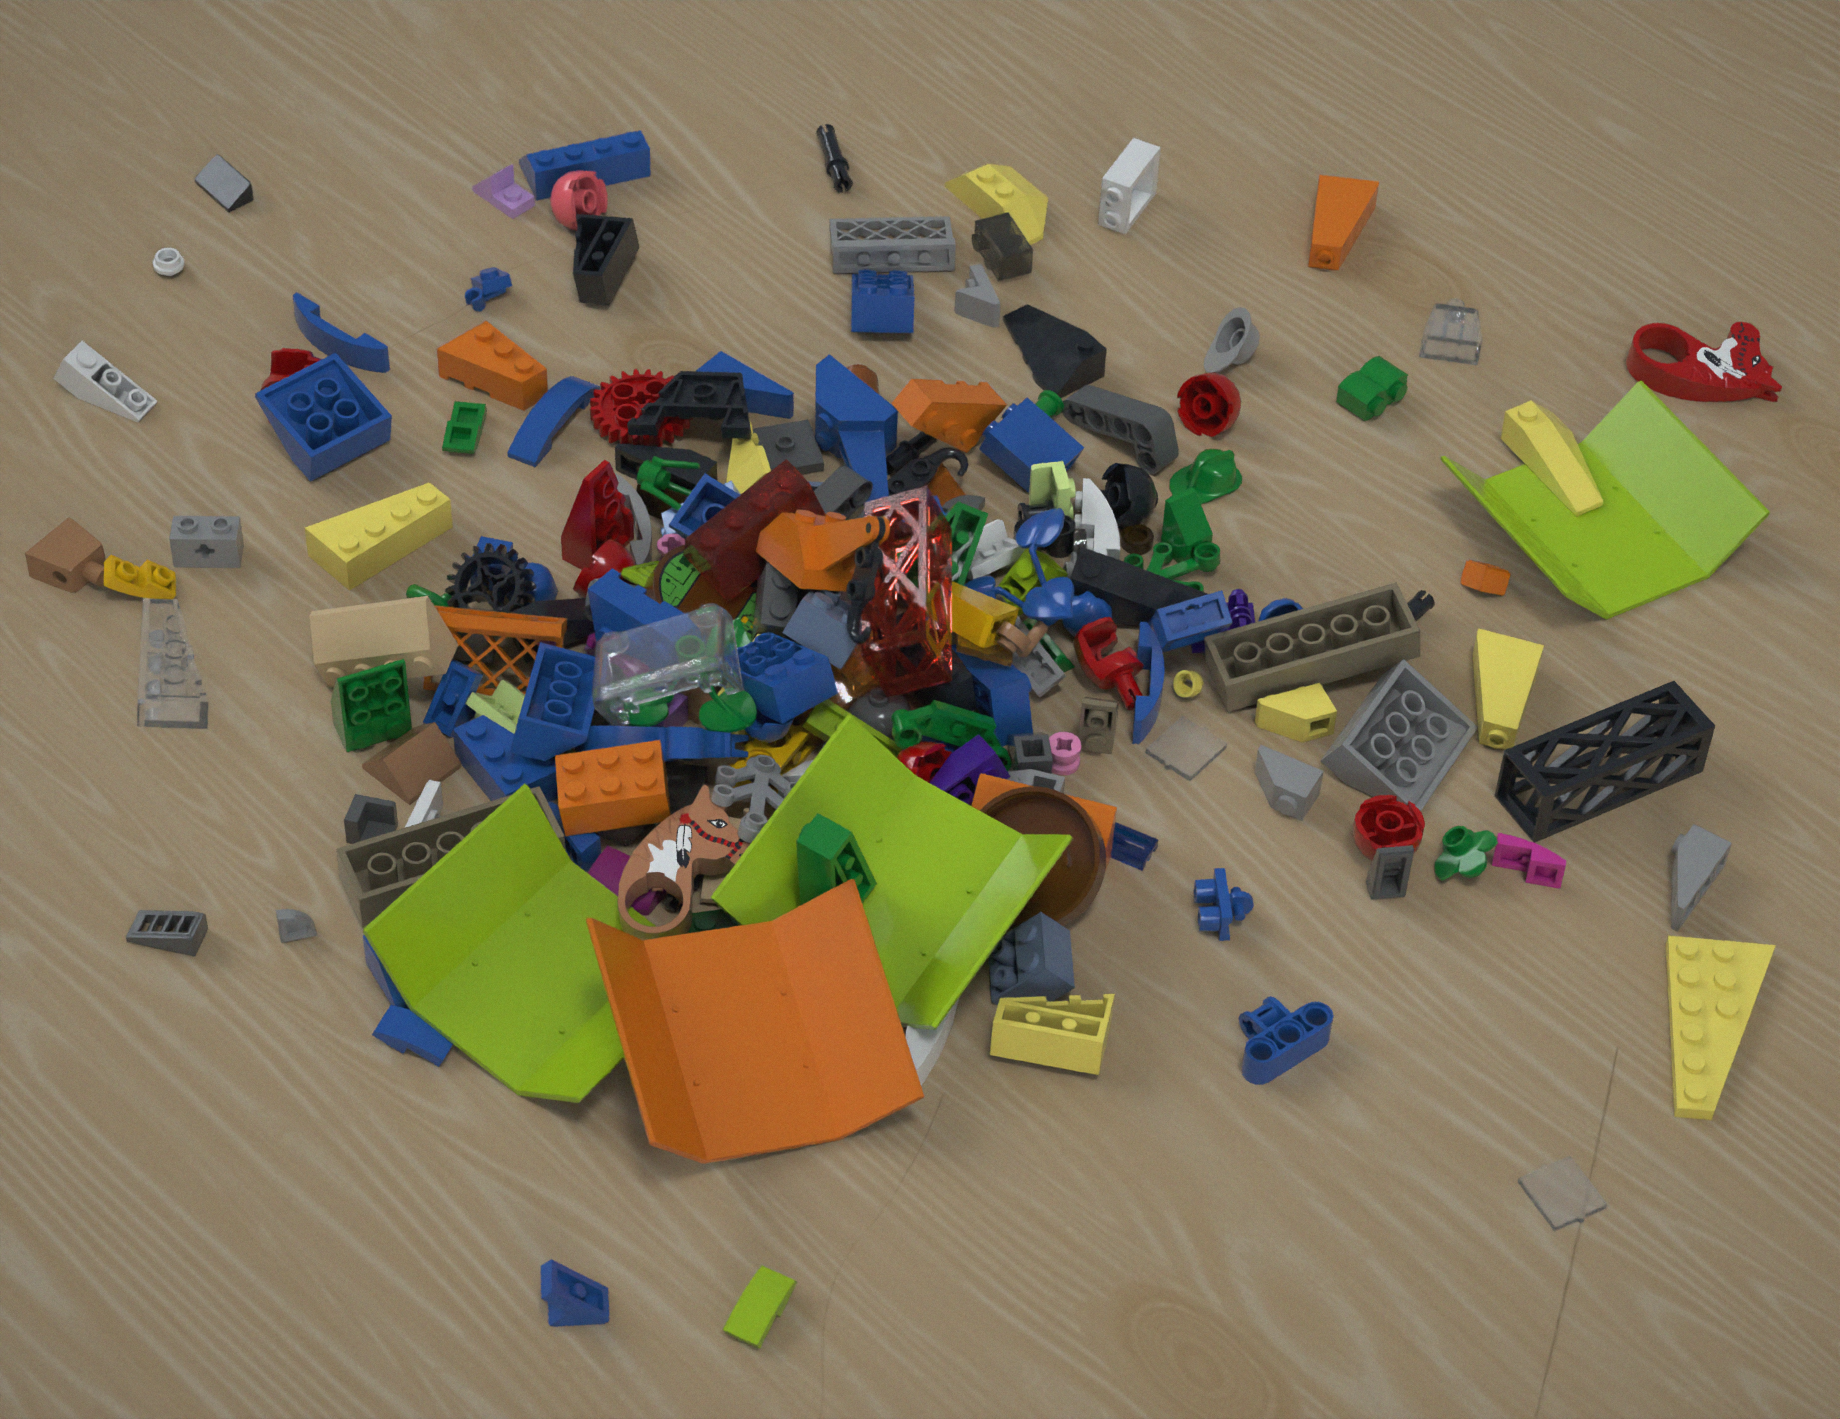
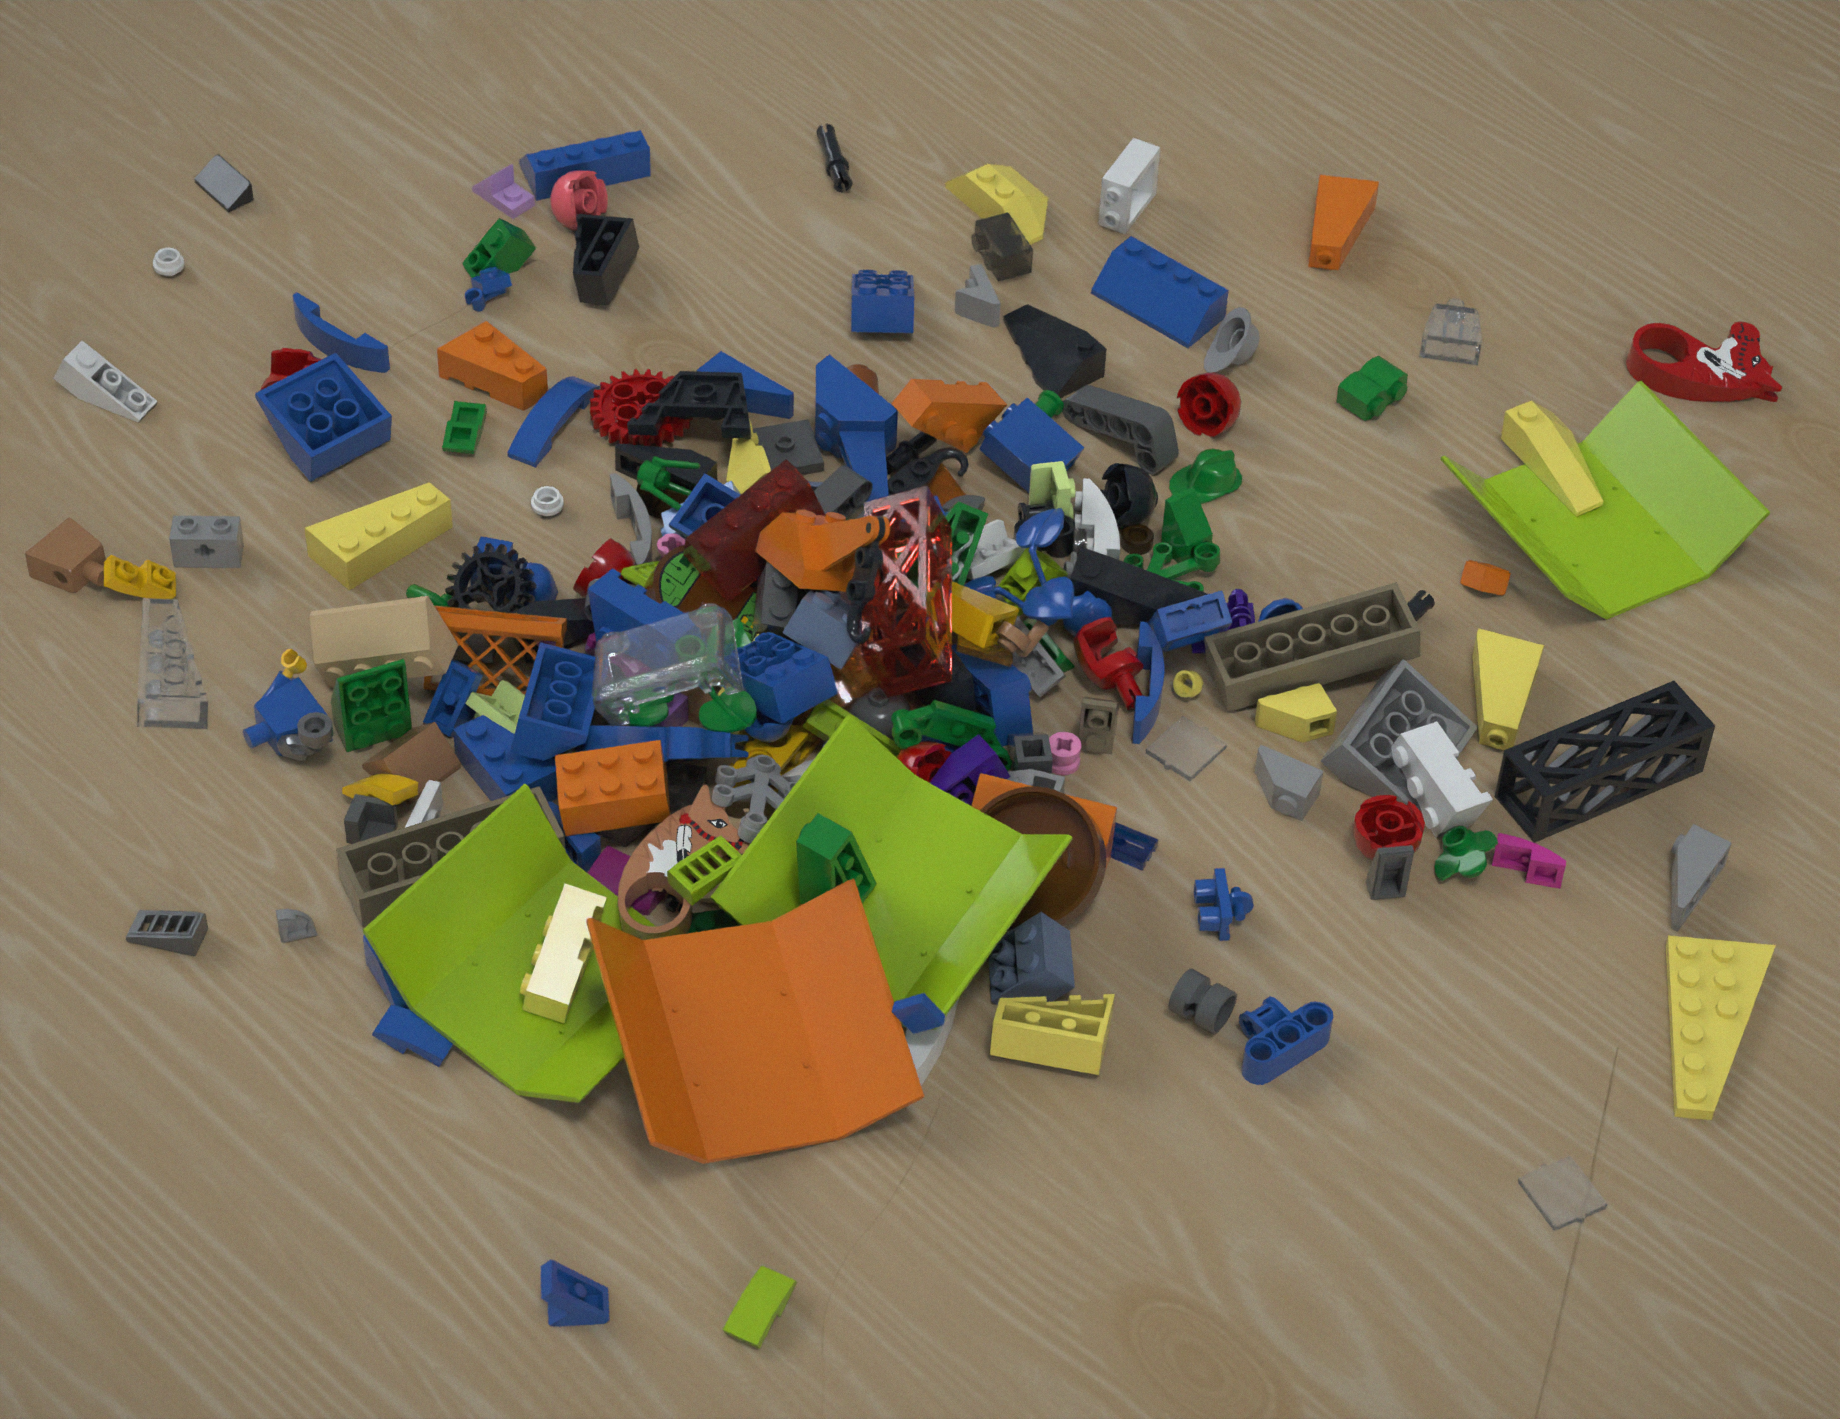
red wedge [561,460,634,570] -> none
light grey fence [829,216,956,273] -> none
none -> torso [243,649,334,761]
none -> yellow slope [342,774,418,805]
none -> green slope [462,218,536,278]
none -> wedge [519,884,607,1023]
none -> white plate [531,486,564,516]
none -> lime slope [667,835,742,906]
none -> blue tile [892,993,946,1034]
none -> blue slope [1091,236,1229,348]
none -> dark grey wheel [1168,969,1237,1034]
none -> white wedge [1391,721,1493,839]

